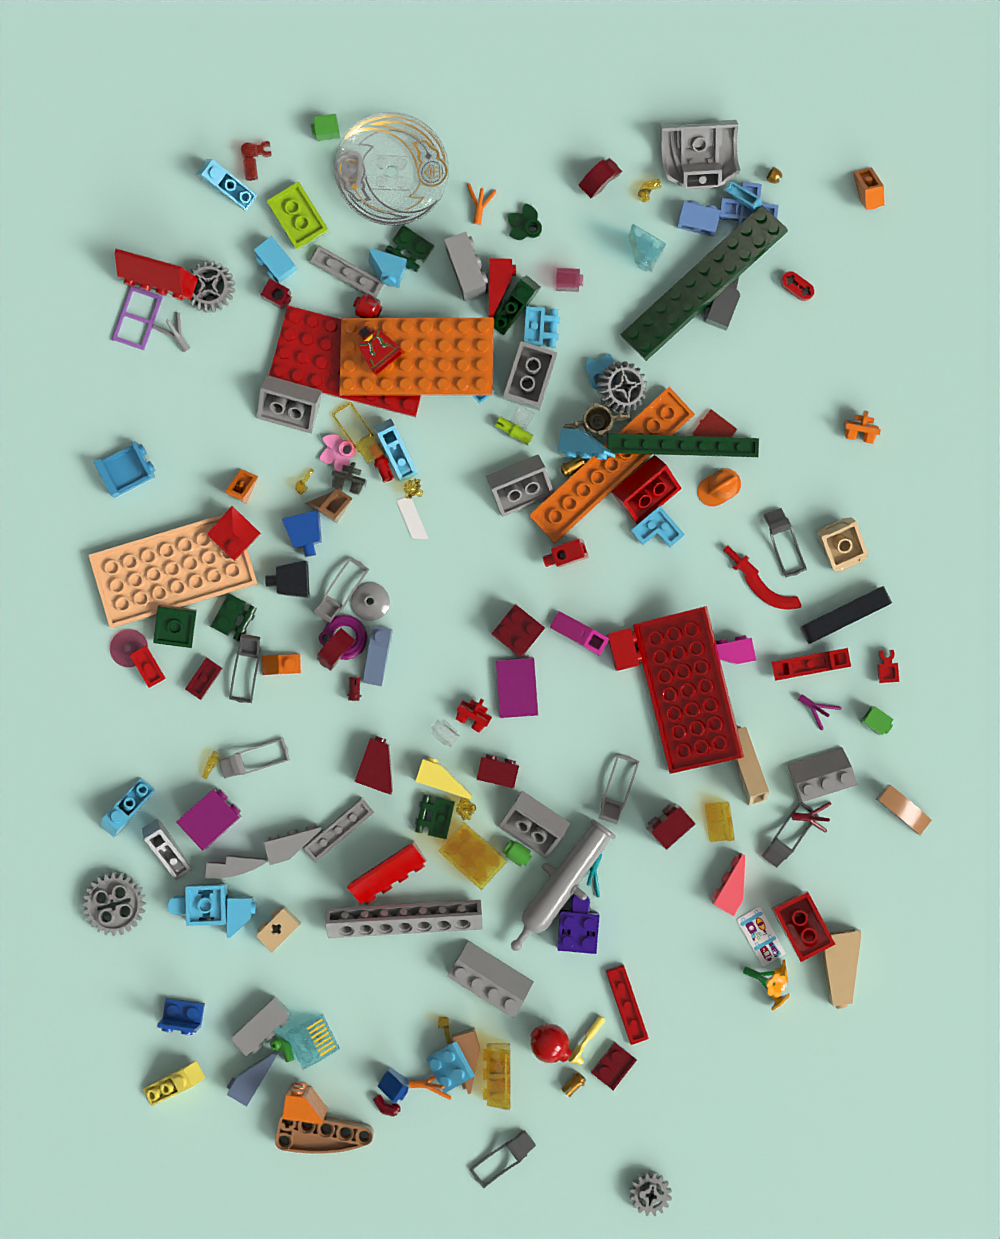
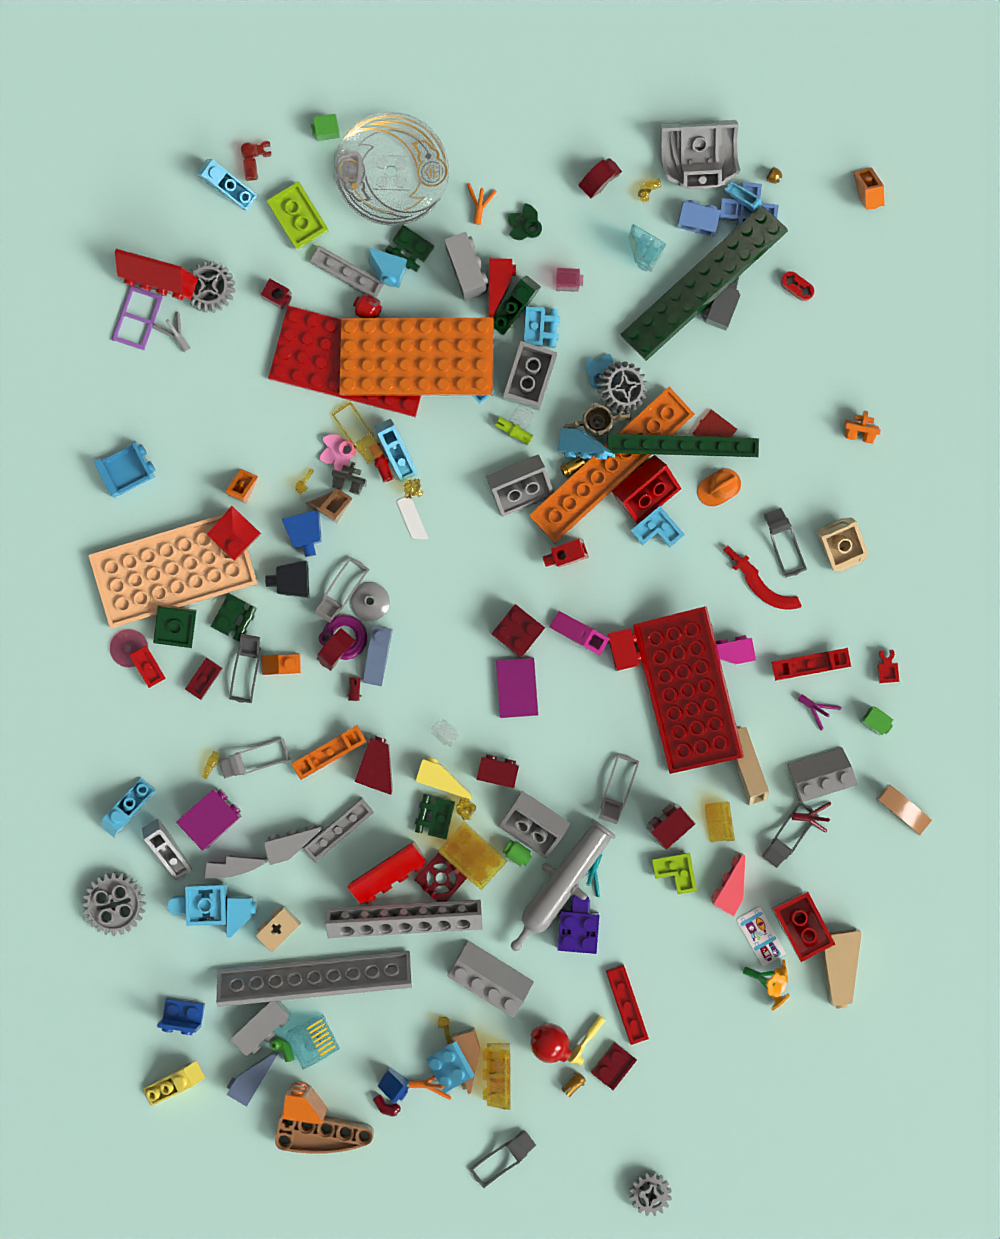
medium azure brick [254,236,297,283] -> none
light grey slope [257,375,322,434] -> none
red torso [358,326,405,376] -> none
red hips [455,698,492,733] -> none
black beam [800,586,892,644] -> none
none -> light grey plate [216,951,412,1007]
none -> orange slope [291,725,367,780]
none -> dark red piece [414,851,469,902]
none -> lime plate [652,853,697,895]

